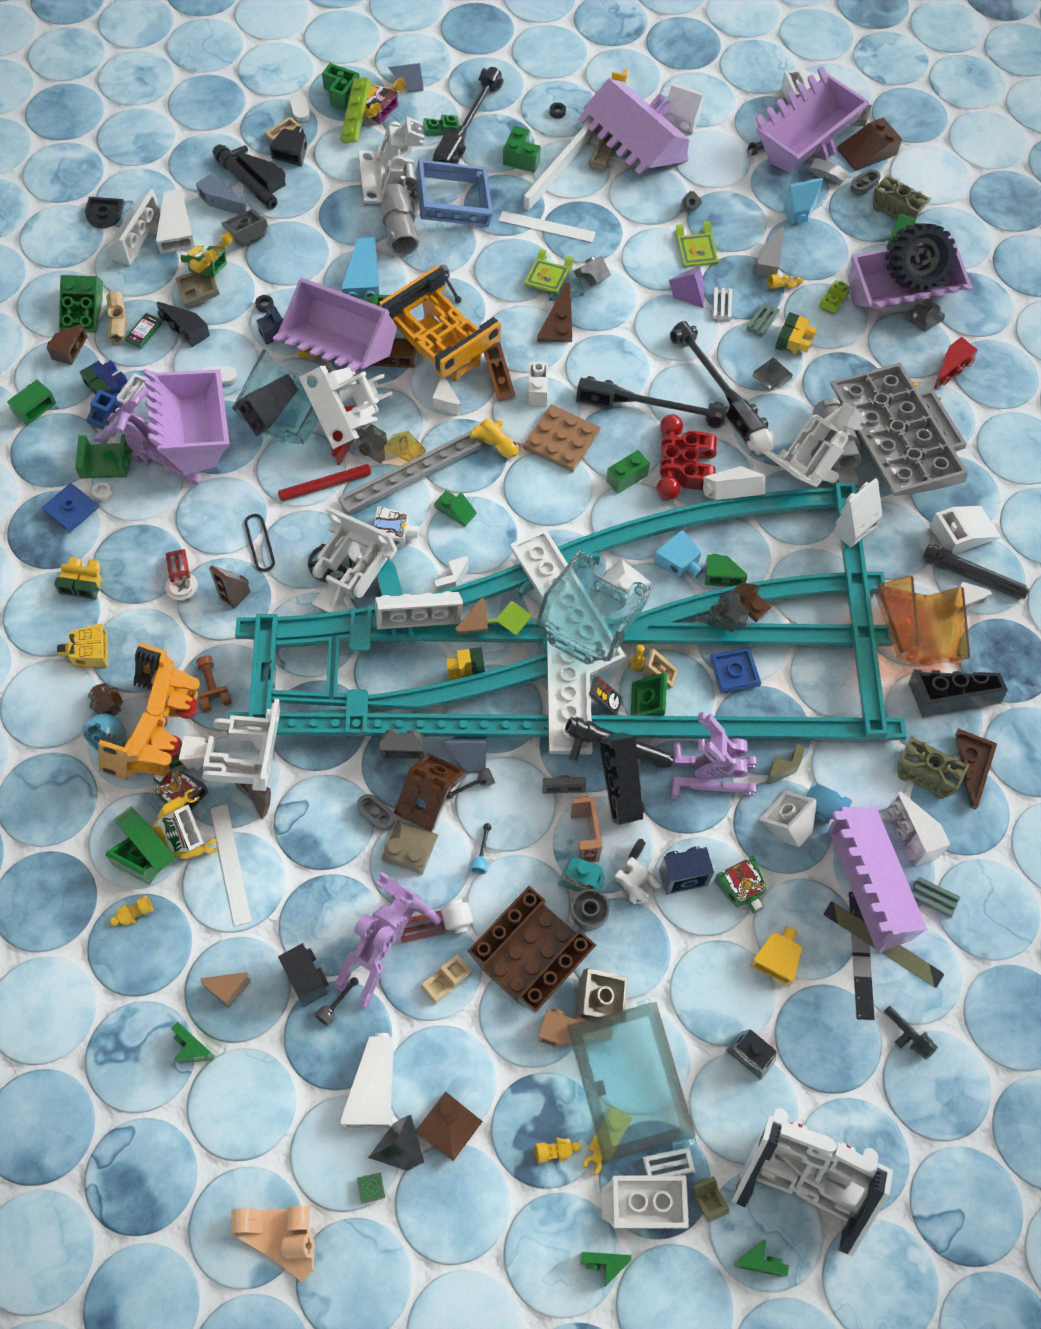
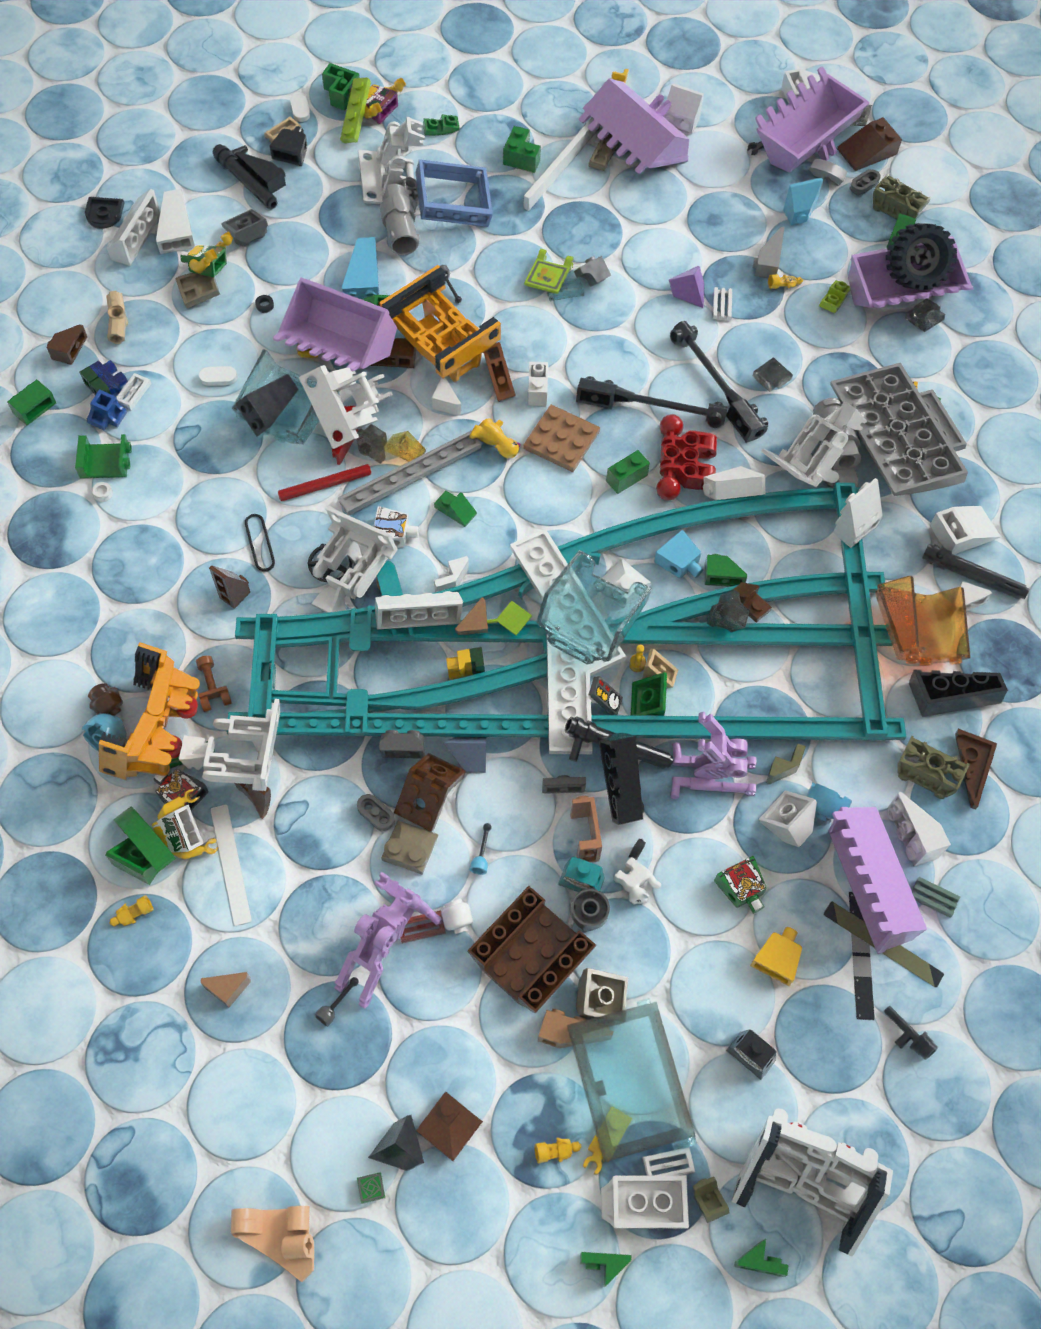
blue plate [41,483,99,533] -> none
hips [54,557,102,600] -> none
yellow torso [57,623,107,668] -> none
green slope [59,275,103,332] -> none
lavender piece [94,387,202,484] -> none
tile [125,313,162,349] -> none
lavender piece [143,369,229,475] -> none
black slope [156,301,210,347] -> none
clear red tile [165,549,191,582] -> none
white gear [165,572,198,602] -> none
green slope [171,1021,215,1063] -> none
sand blue slope [196,173,247,215] -> none
dark blue brick [256,306,283,345] -> none
black slope [278,943,329,1008] -> none
white slope [341,1033,394,1128] -> none
sand blue slope [388,63,424,93] -> none
tan slope [420,954,472,1004] -> none
black bar [432,67,504,164] -> none
hinge [446,768,495,799] -> none
white sticker [499,211,596,242] -> none
reddish brown wing [537,283,572,342] -> none
black piece [550,102,566,119] -> none
dark blue brick [659,846,714,895] -> none
lime flag [675,221,719,267] -> none
dark grey piece [680,191,702,213] -> none
blue plate [710,647,761,694] -> none
sand green tile [746,302,780,337] -> none
white head [747,428,776,456] -> none
yellow hips [775,312,817,355] -> none
red slope [934,337,978,389] -> none

